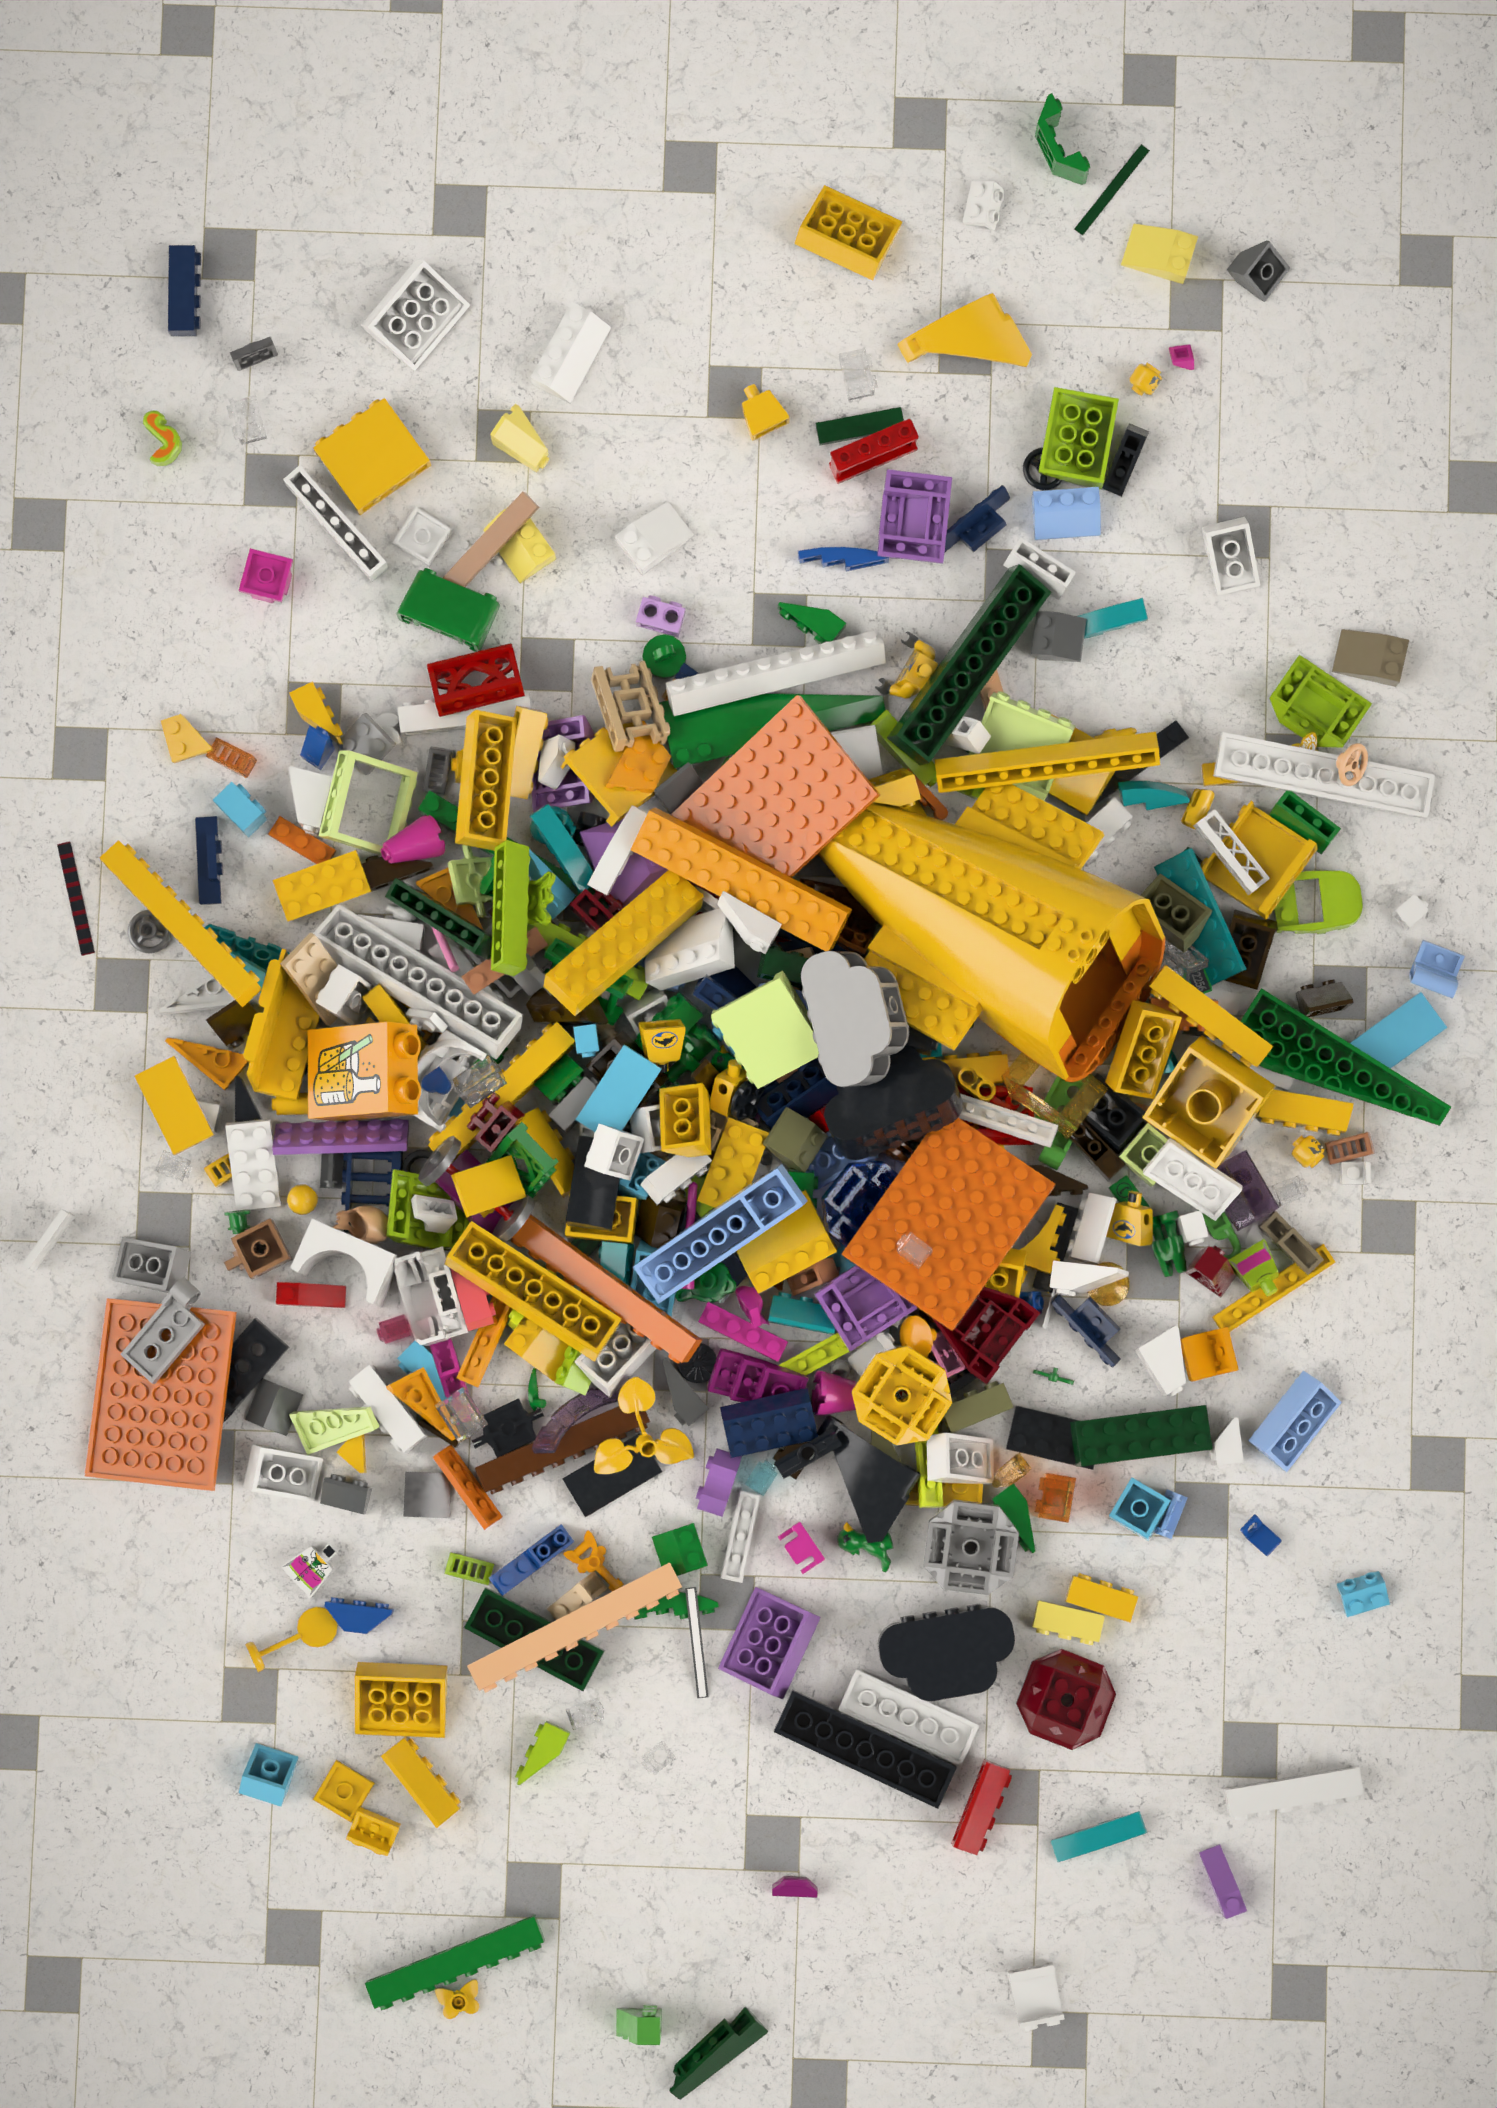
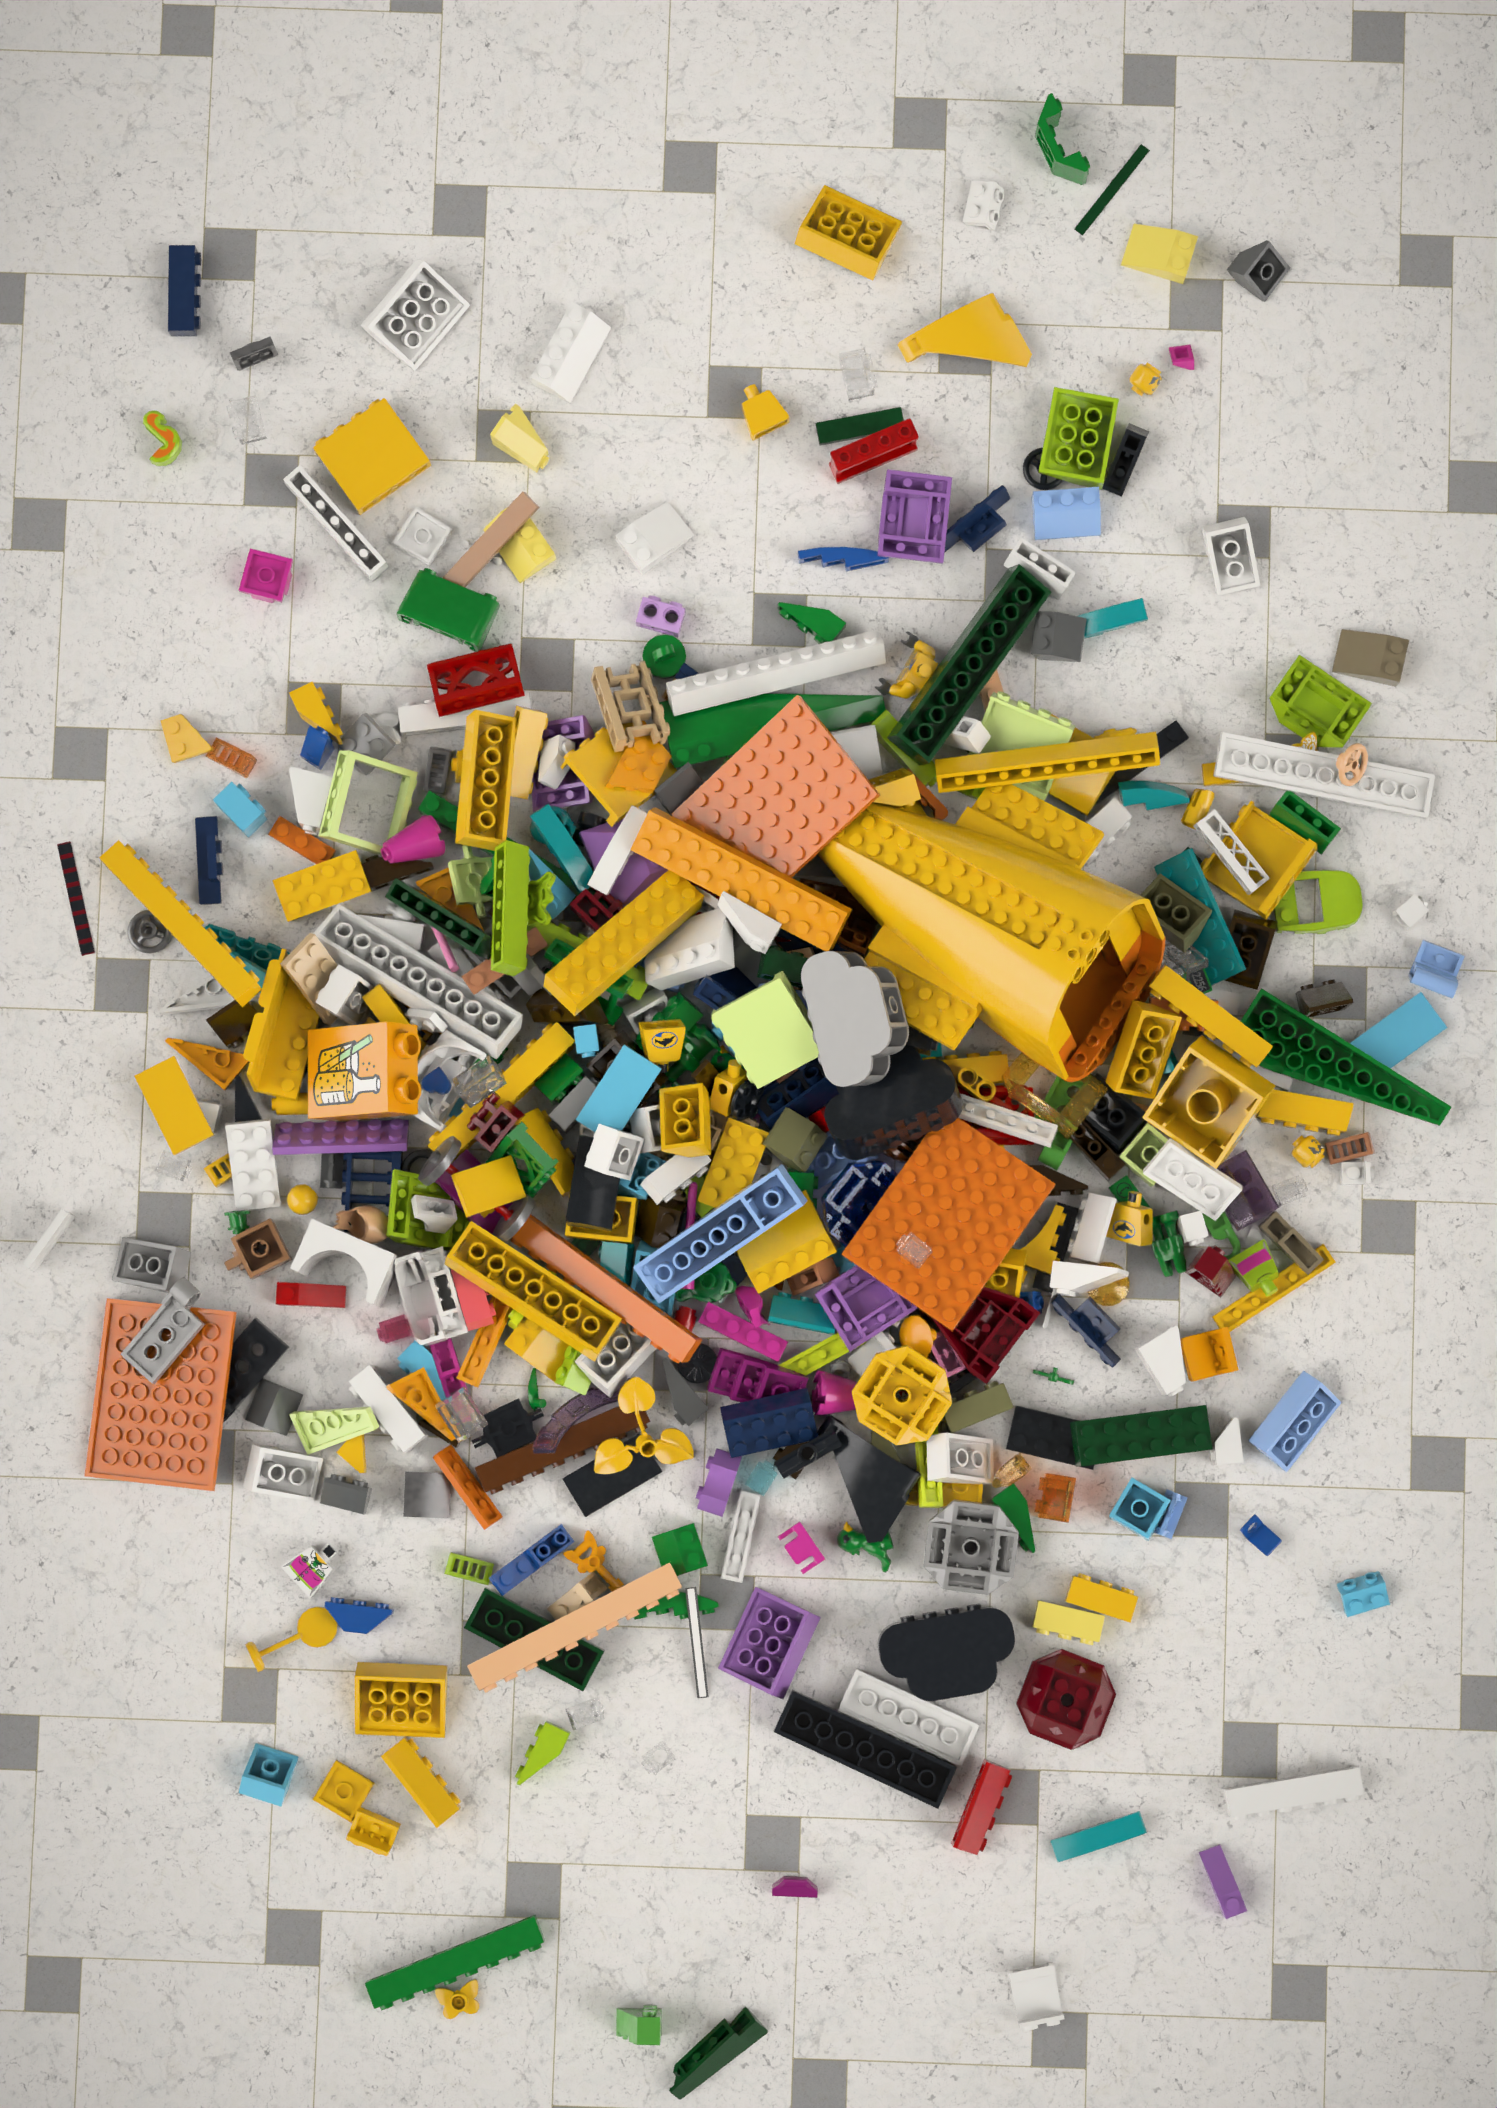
none -> red brick [673,1305,697,1332]

